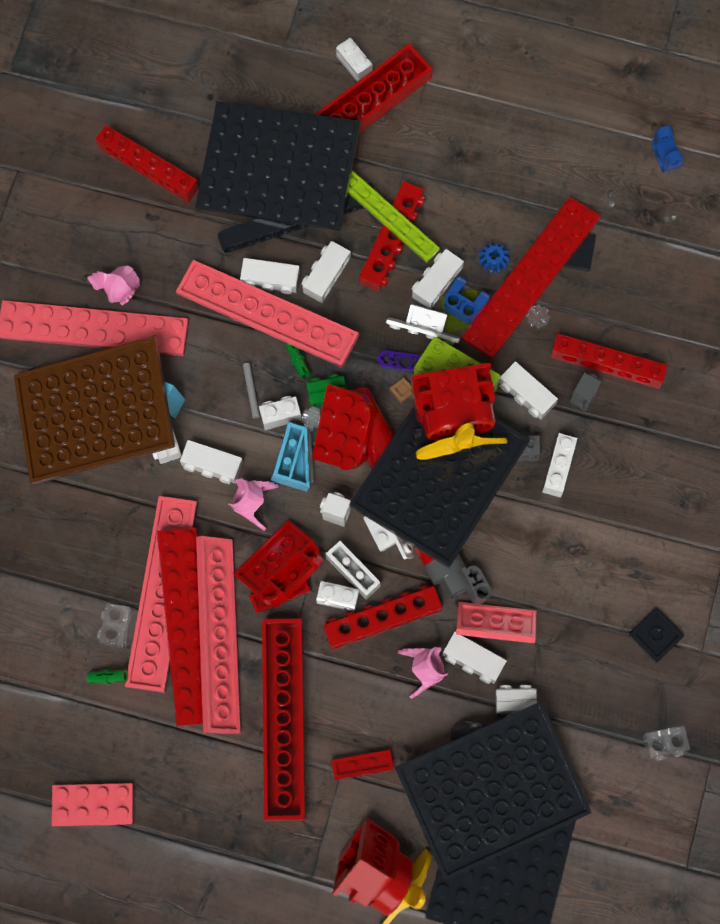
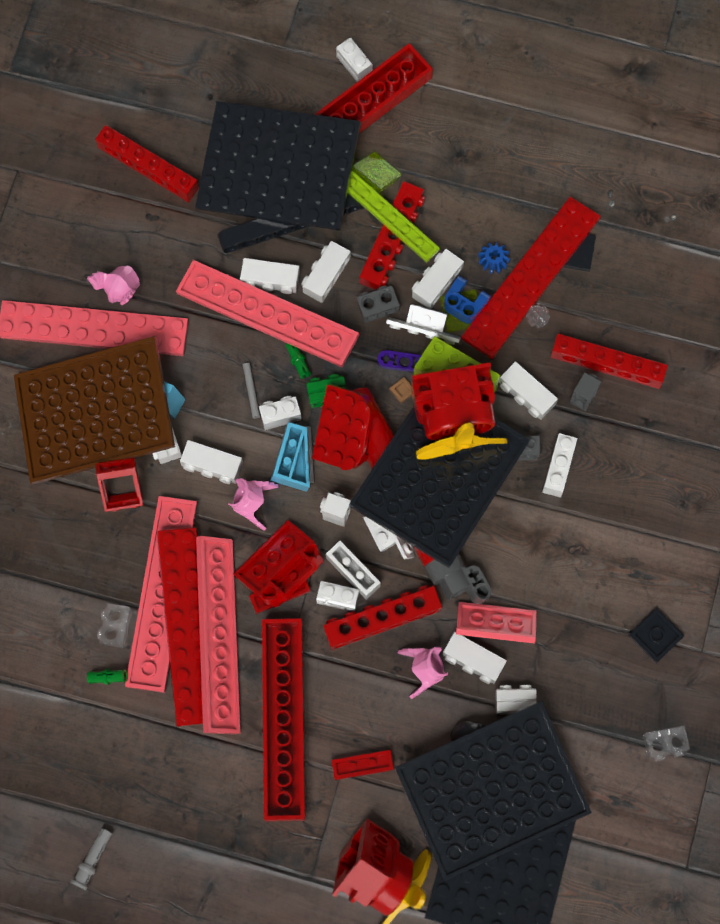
coral plate [52,783,133,827] -> none
clear gear [301,406,321,432] -> none
blue piece [652,126,684,172] -> none
none -> light grey pin [70,828,112,890]
none -> red window [96,457,143,512]
none -> clear neon green tile [352,152,402,193]
none -> dark grey brick [357,286,400,324]

